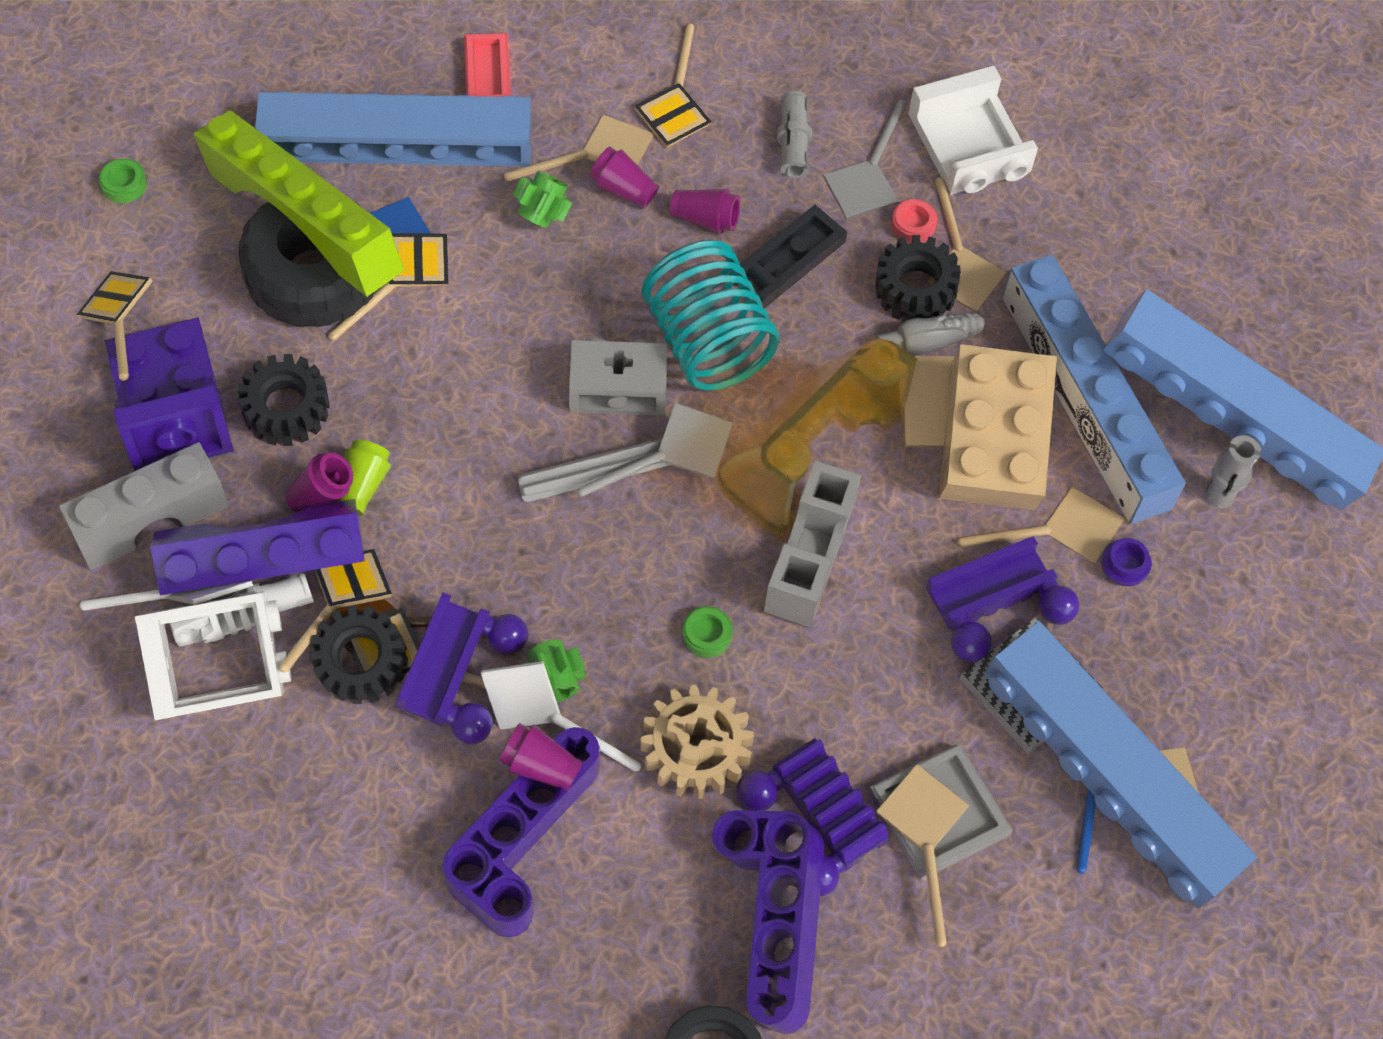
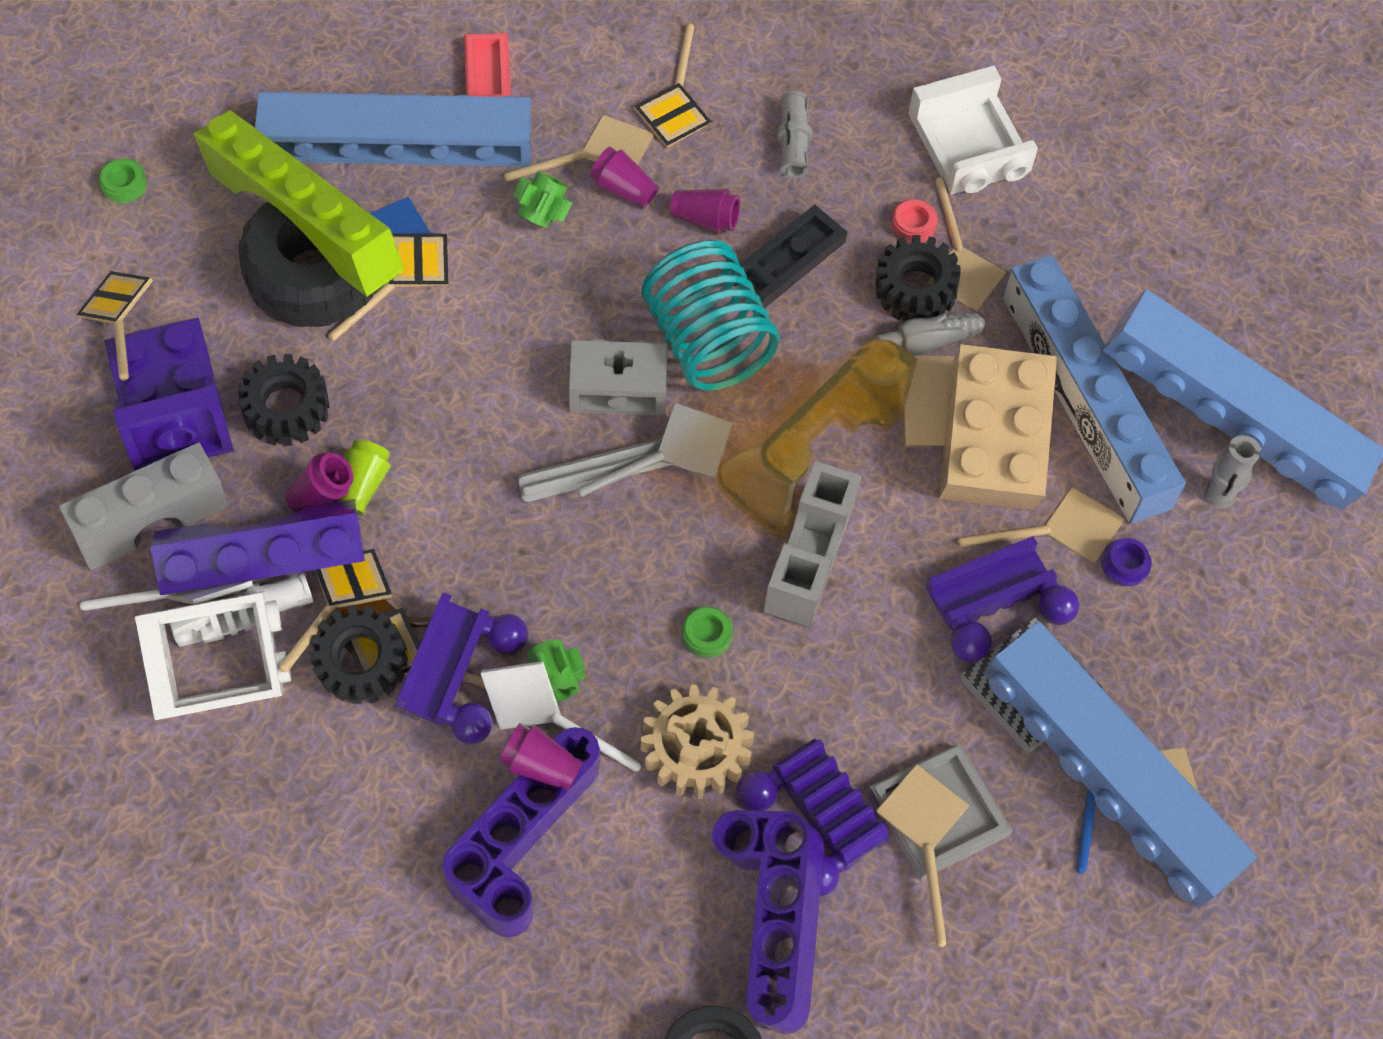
light grey piece [824,99,905,219] -> none

